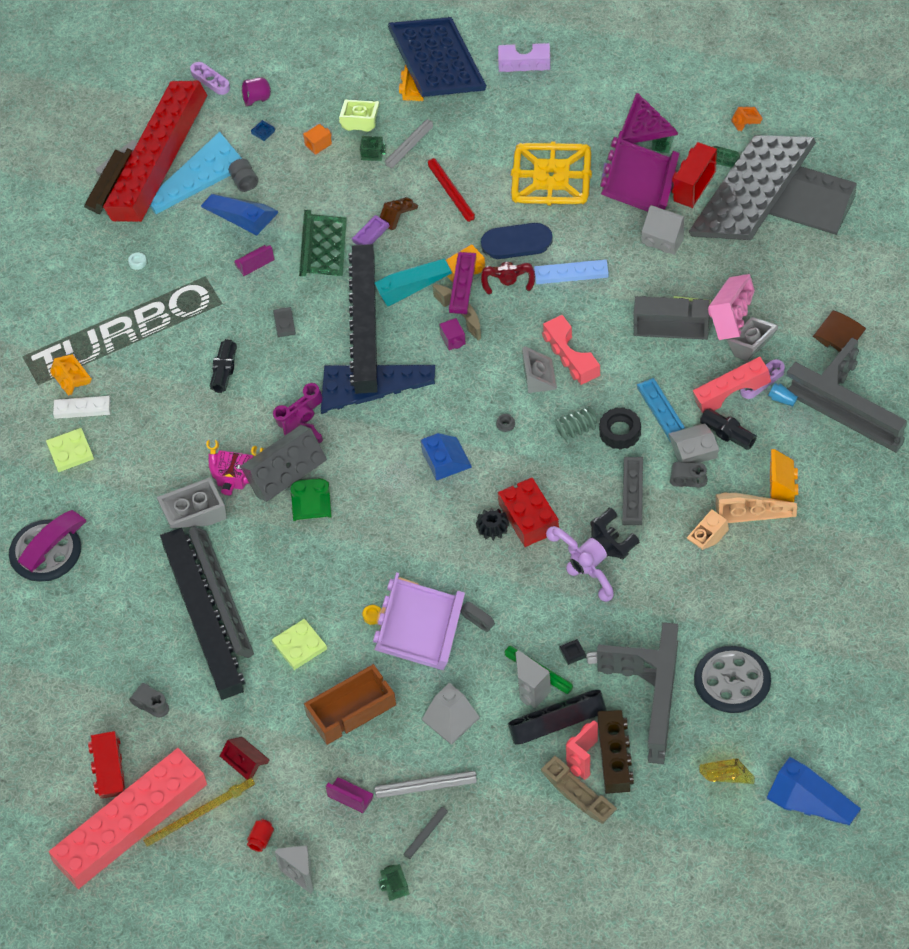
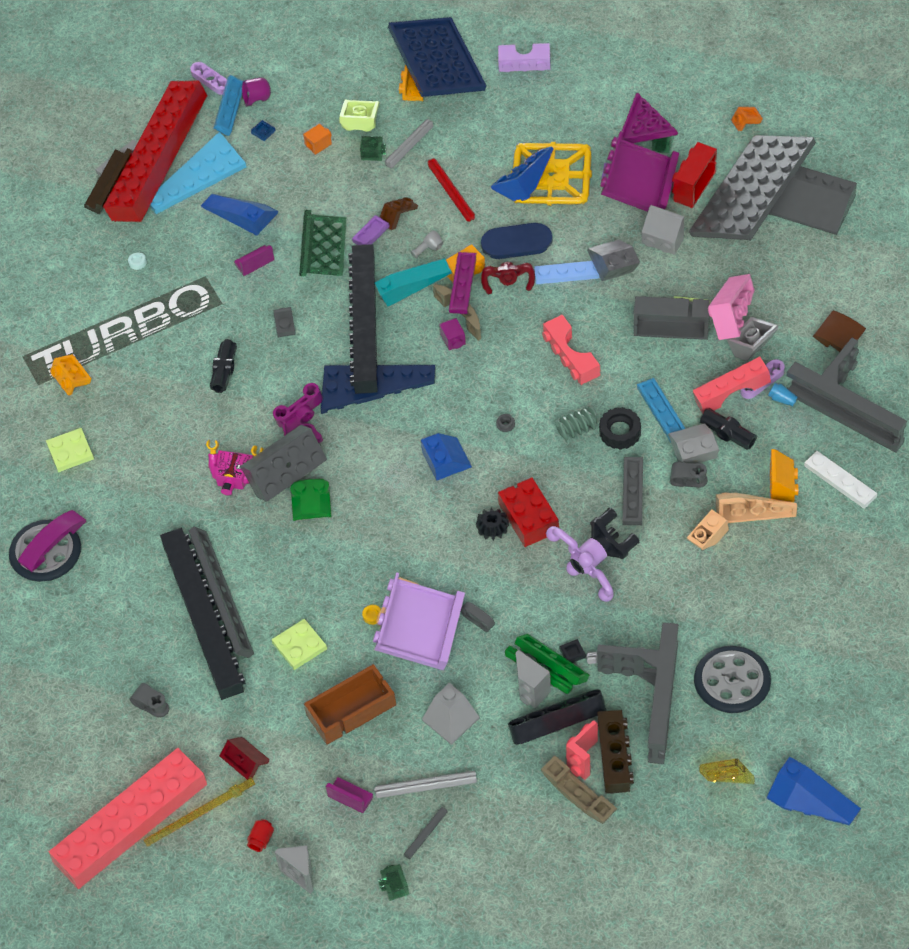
white plate [53,396,111,419] -> none
red wedge [88,731,125,799] -> none
light grey slope [157,477,227,528] -> none
dark grey wheel [228,159,259,192] -> none
light grey slope [522,346,557,393] -> none
clear green beam [712,146,740,168] -> none
none -> dark azure tile [213,75,243,136]
none -> light grey bar [411,230,443,258]
none -> blue wedge [491,146,553,201]
none -> green plate [514,634,590,685]
none -> flat silver slope [587,240,640,281]
none -> white plate [804,451,877,509]

